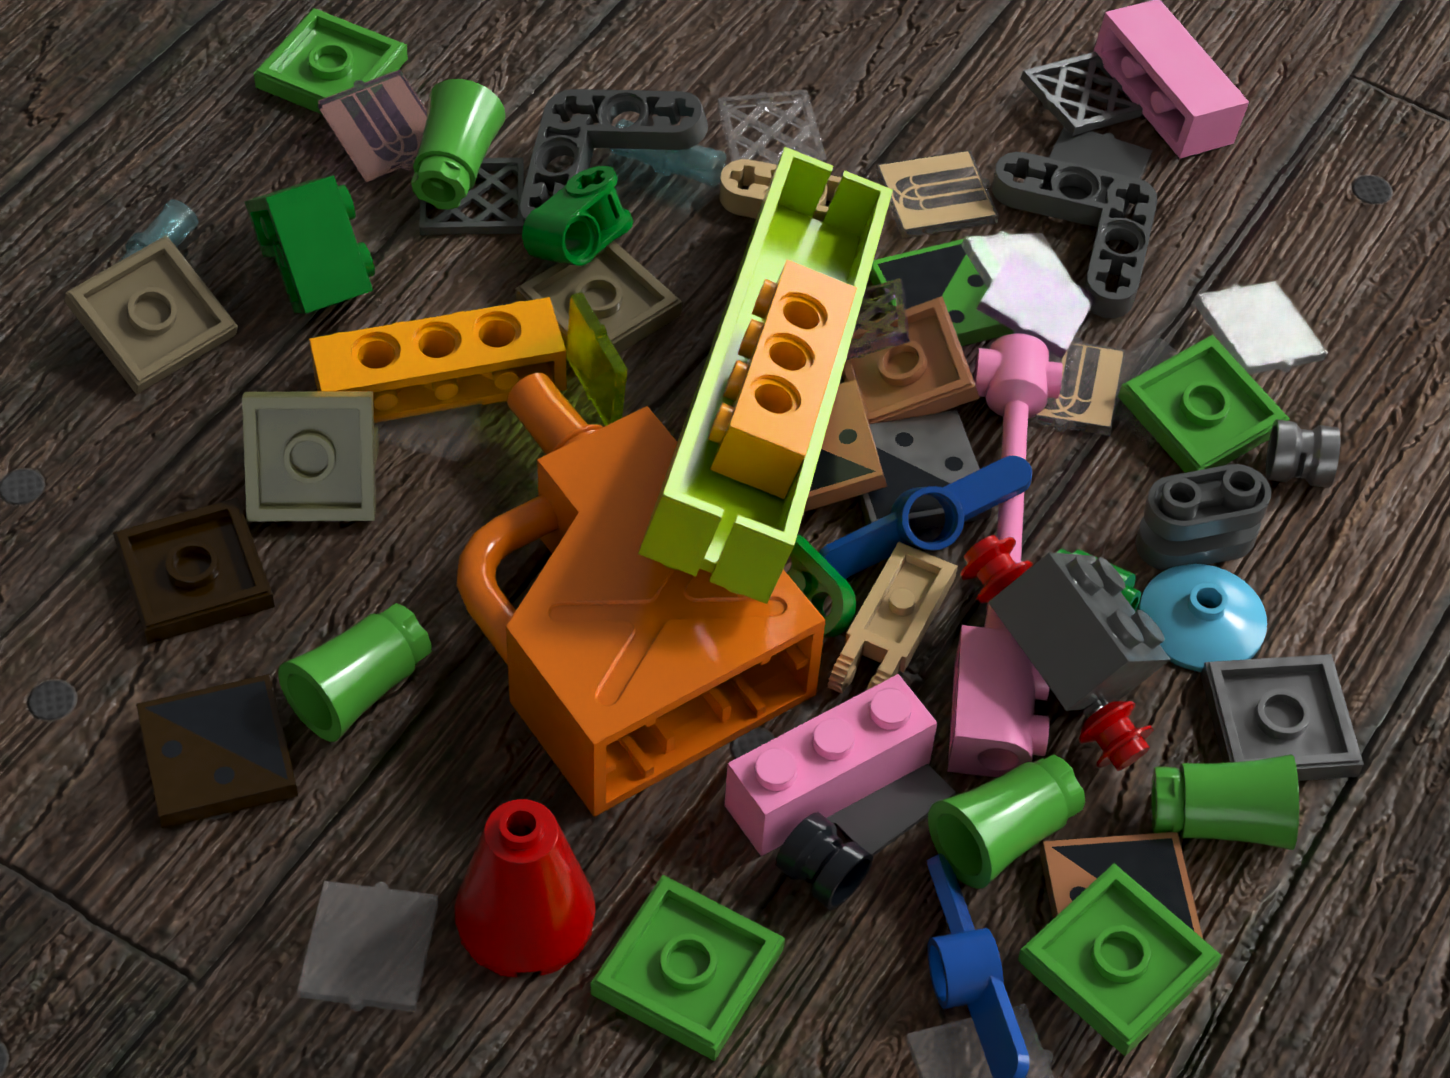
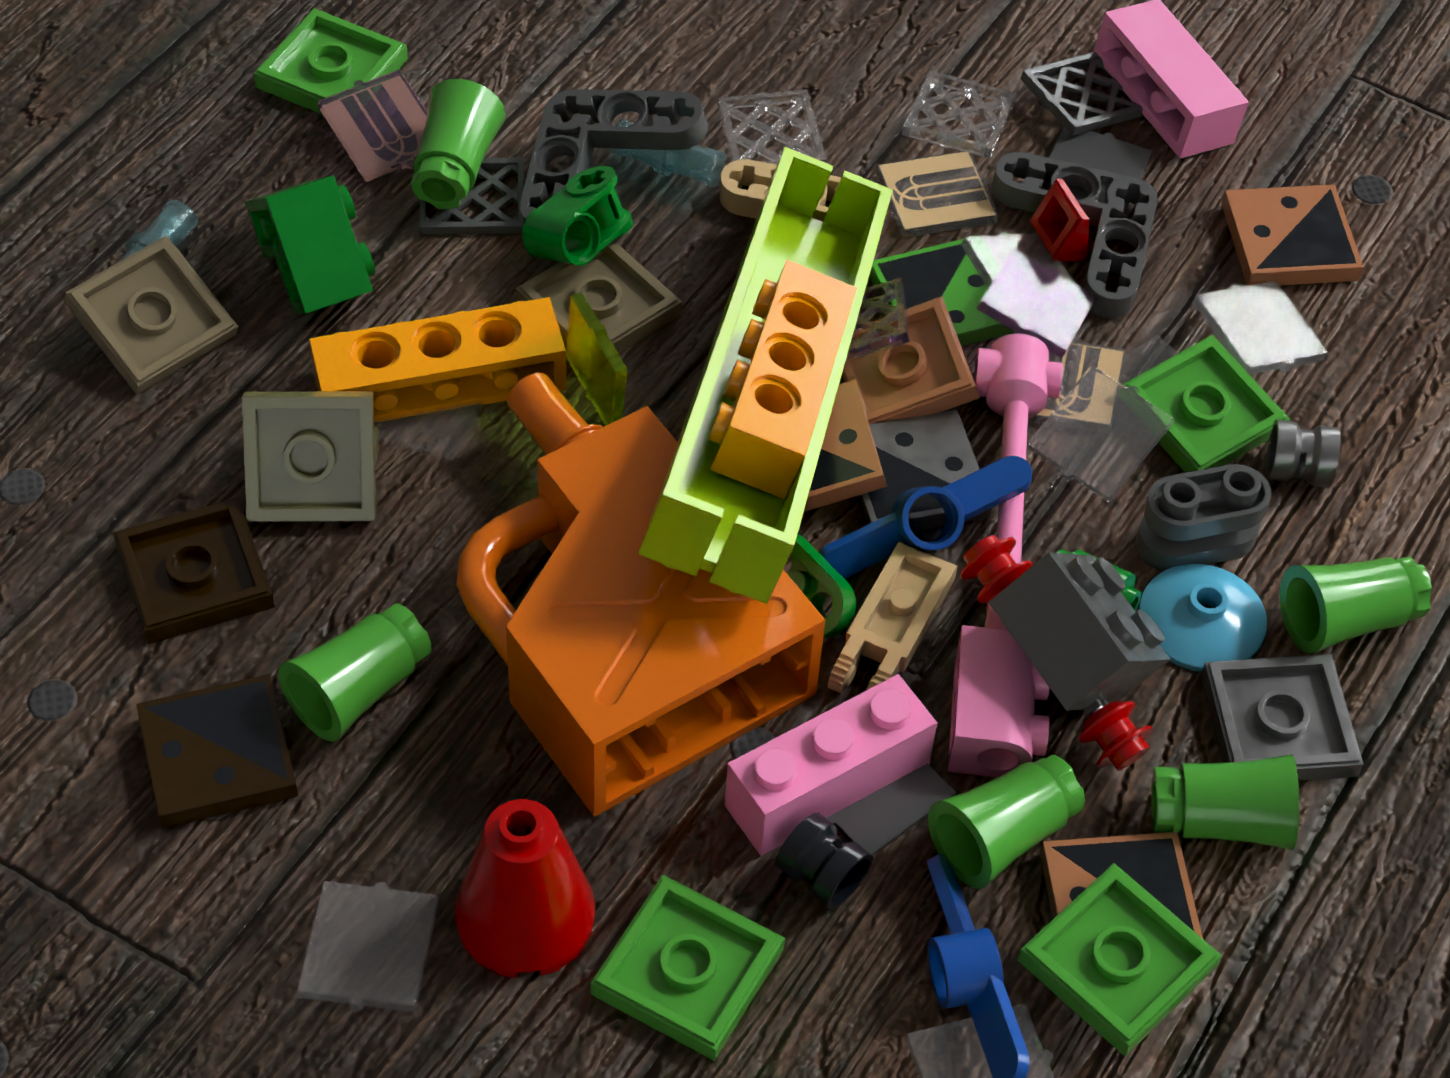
none -> clear window [902,71,1016,158]
none -> clear piece [1027,365,1174,503]
none -> red slope [1029,179,1089,262]
none -> nougat tile [1221,184,1364,287]
none -> bright green plant [1279,557,1432,654]

